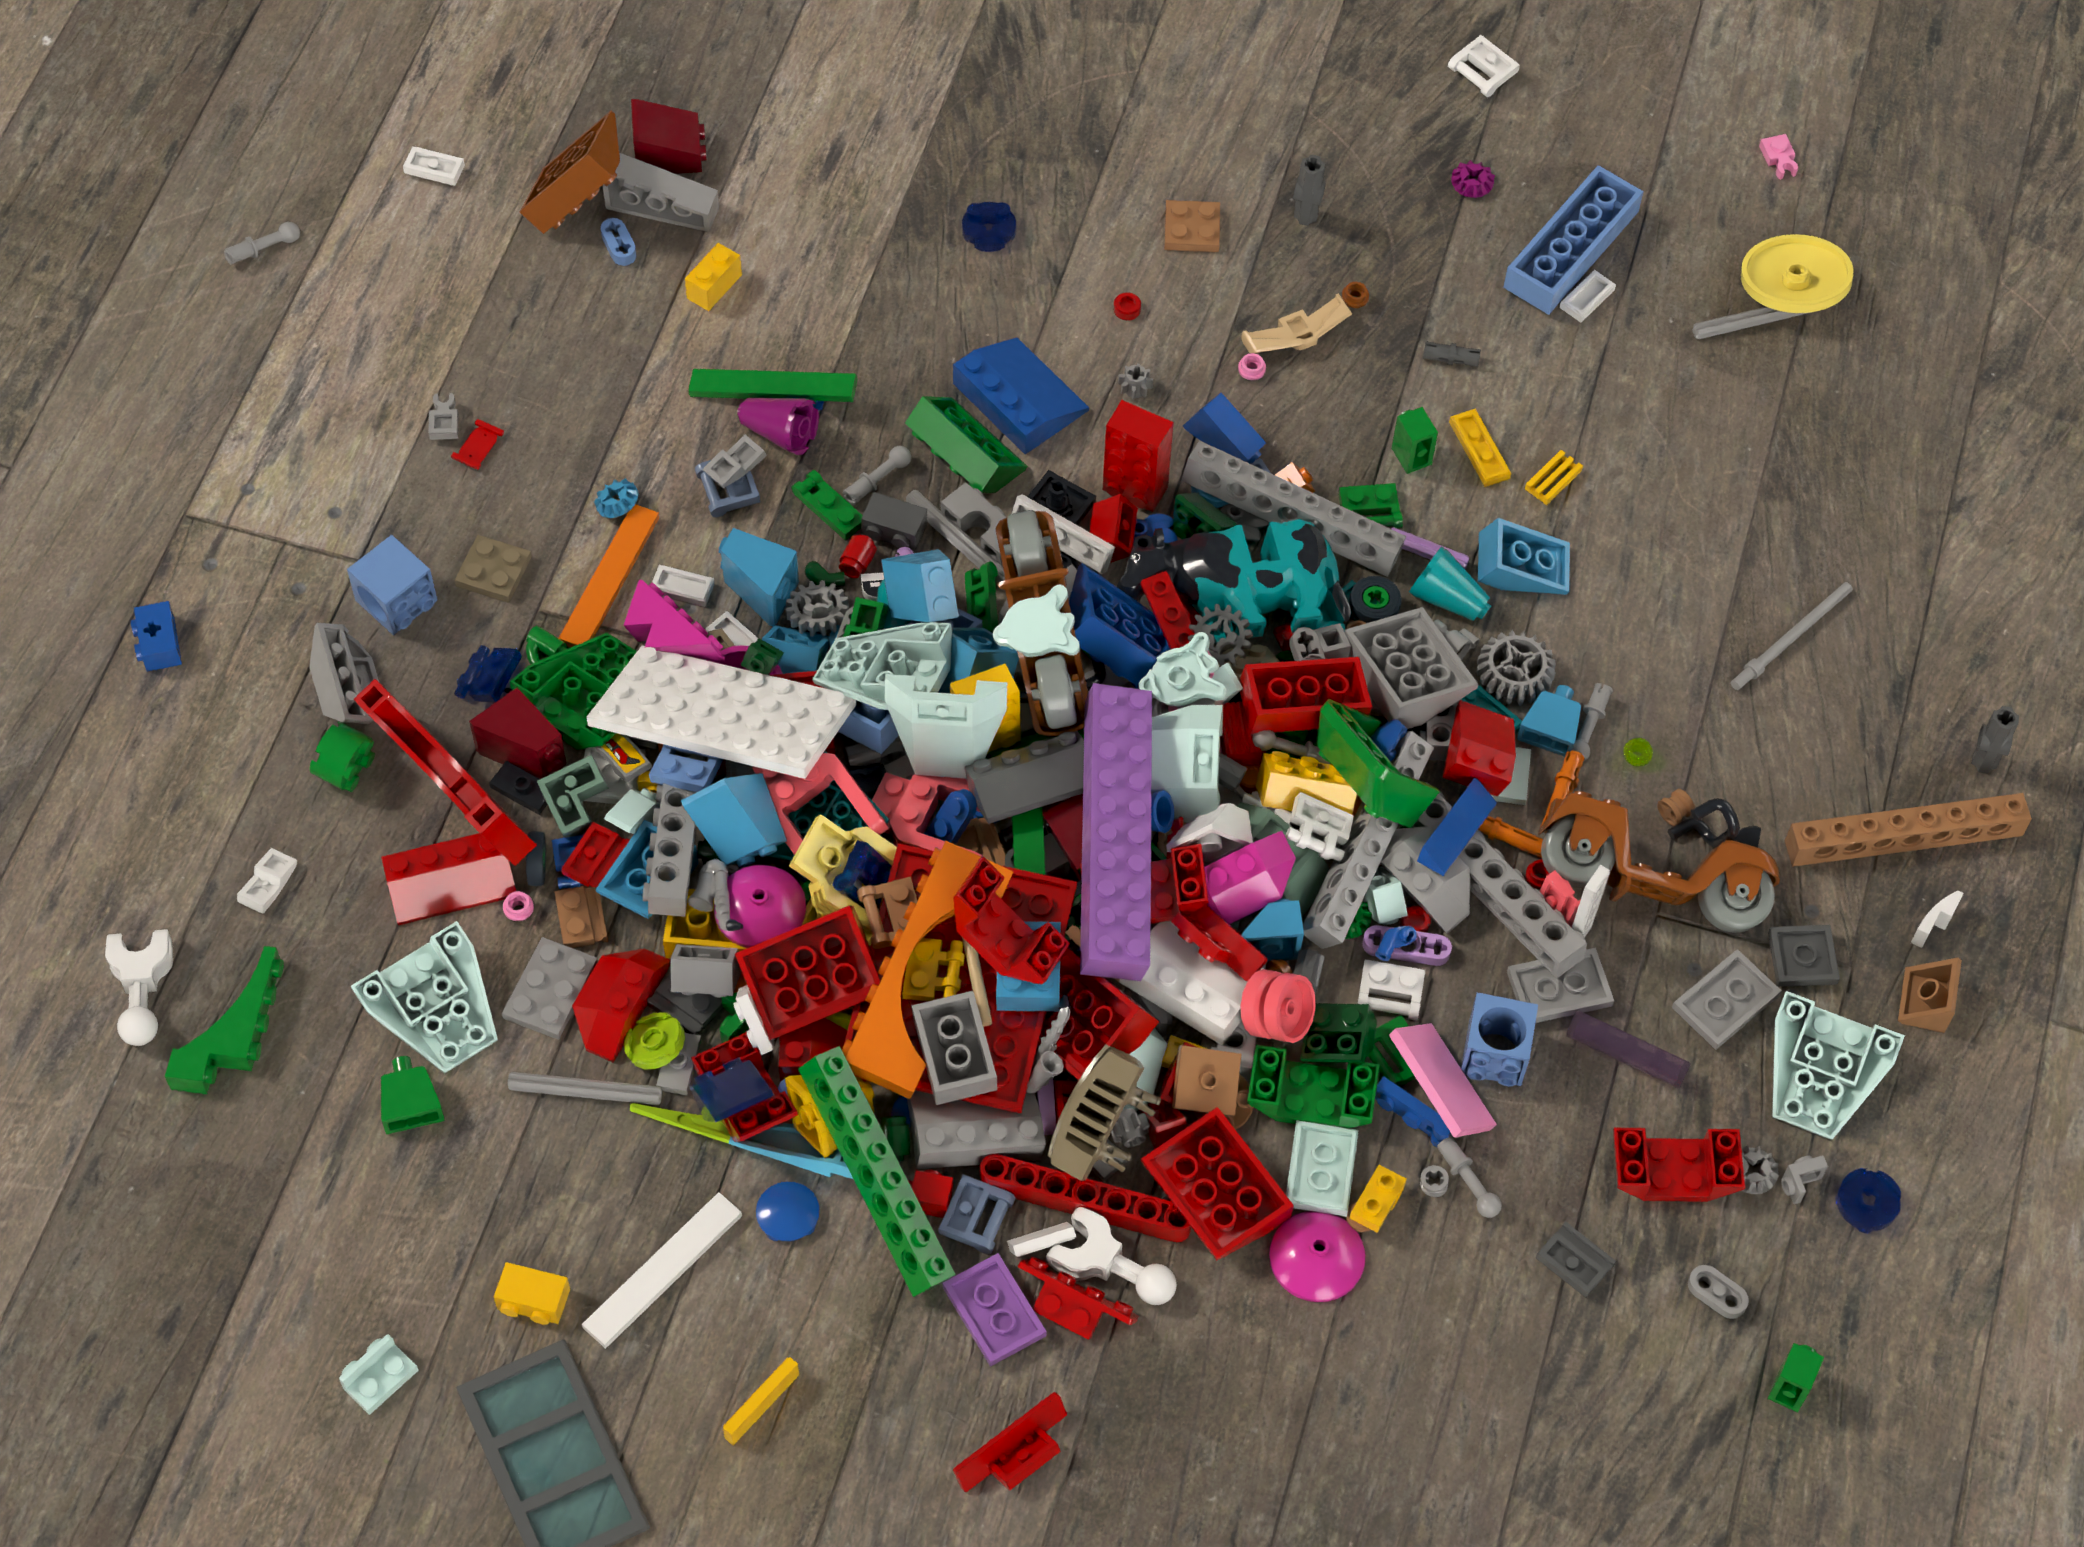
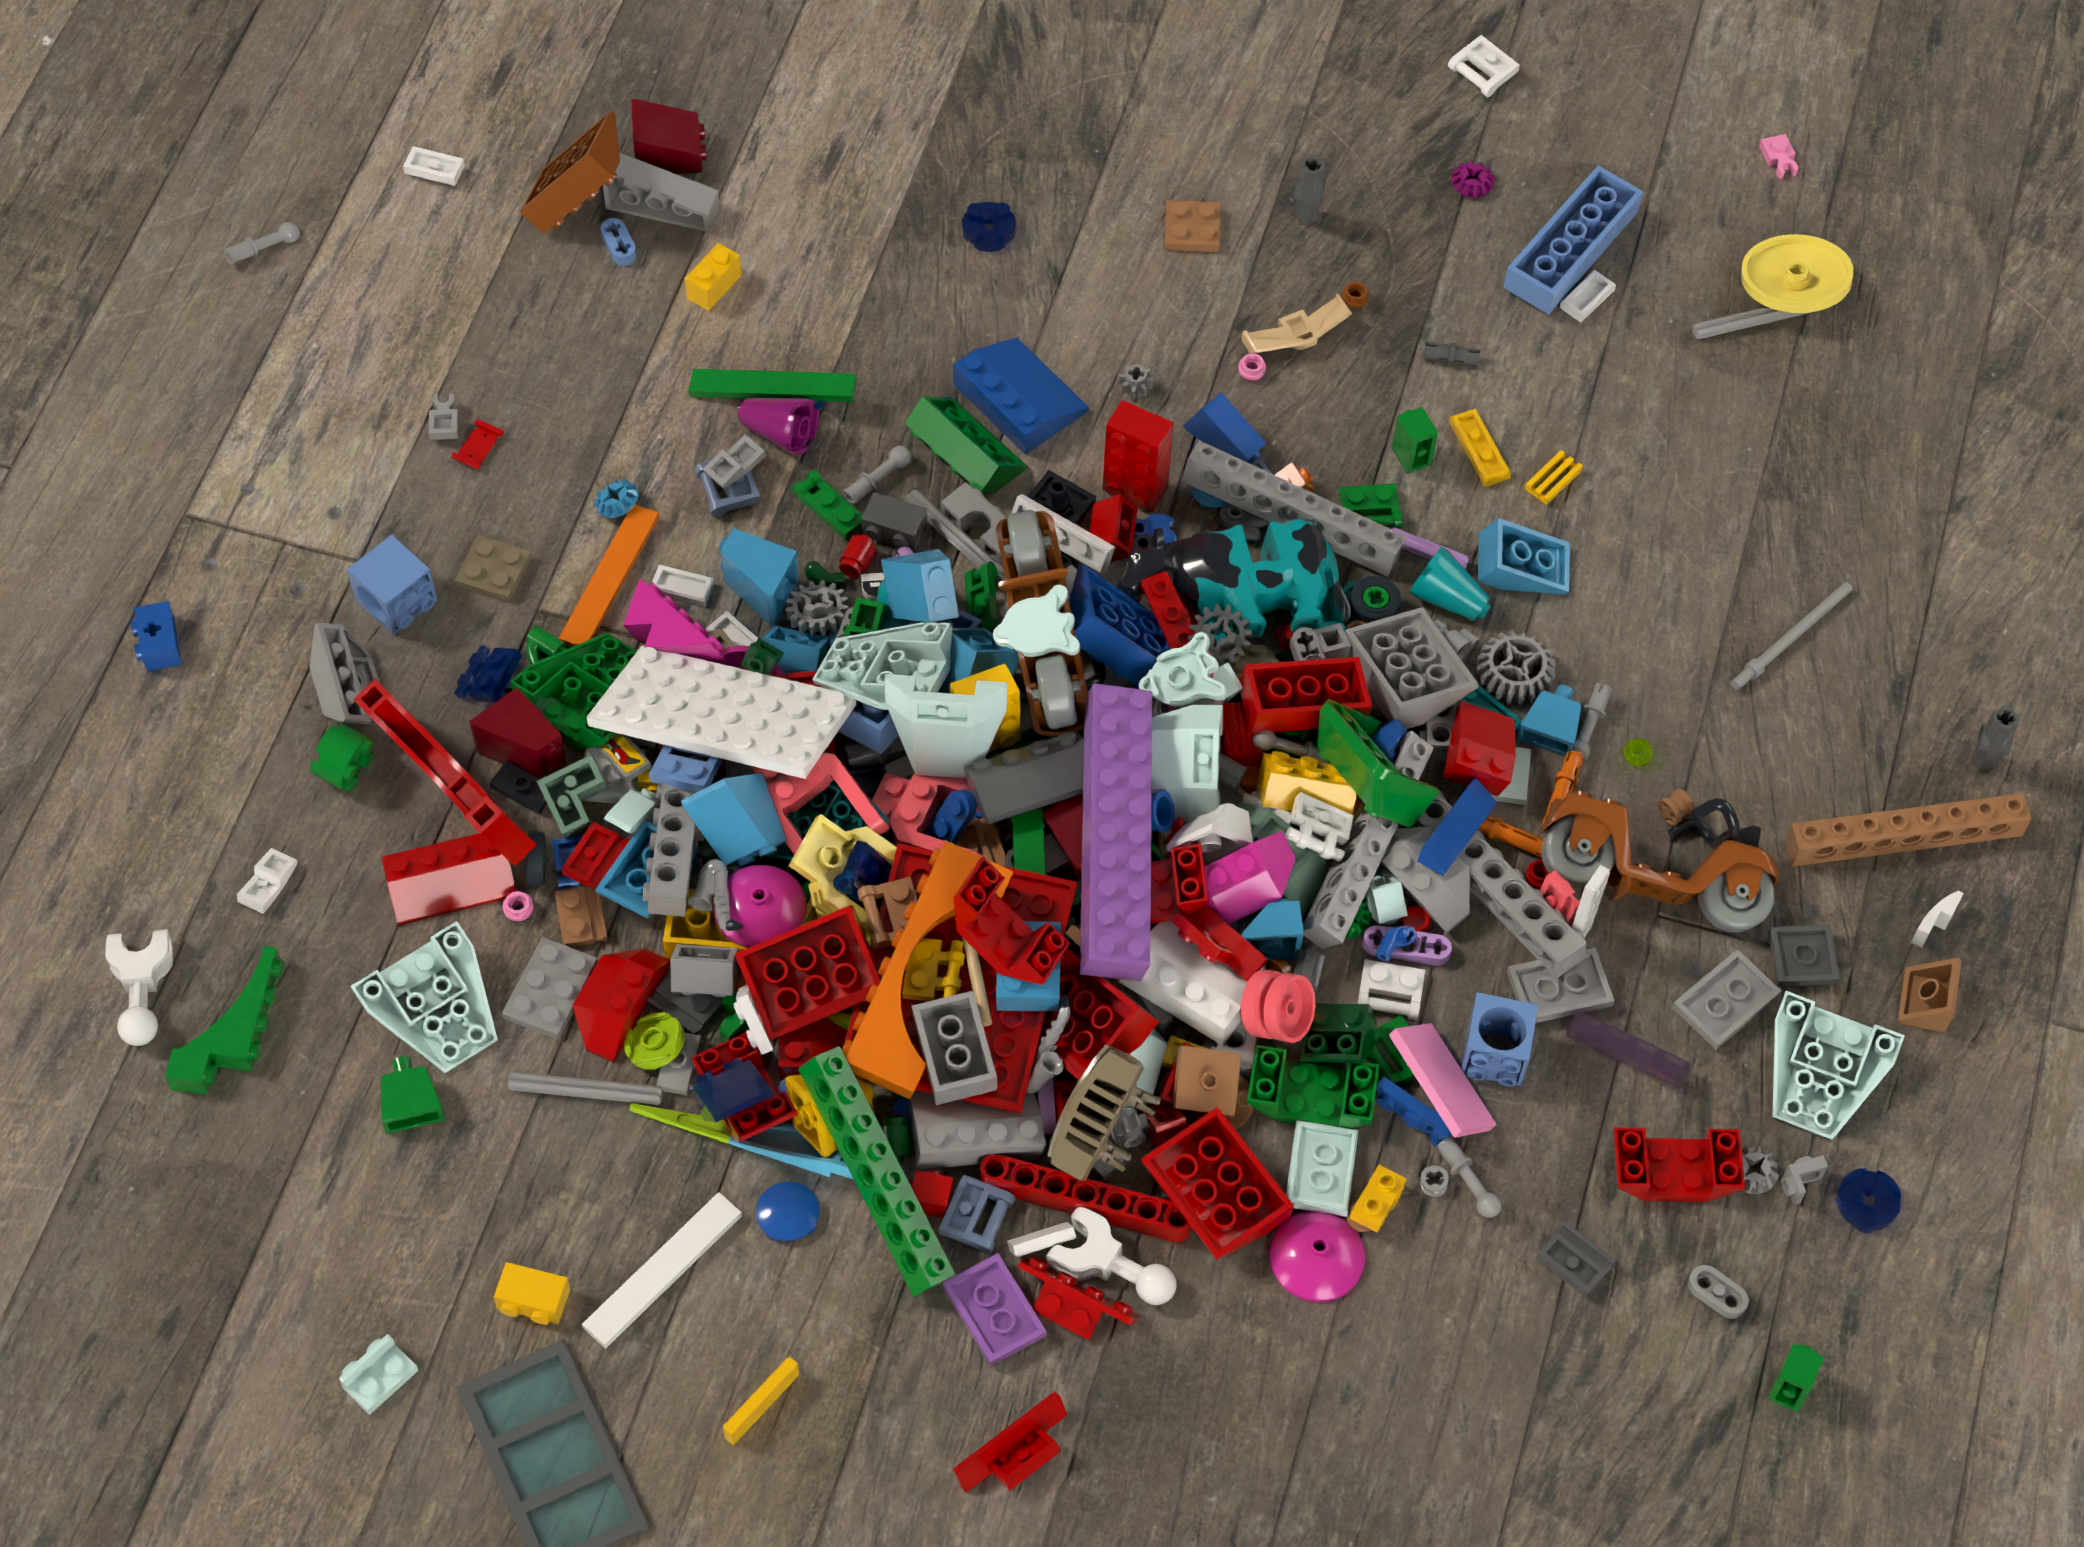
red tile [1113,292,1141,320] -> none
dark green slope [1172,493,1238,539] -> none

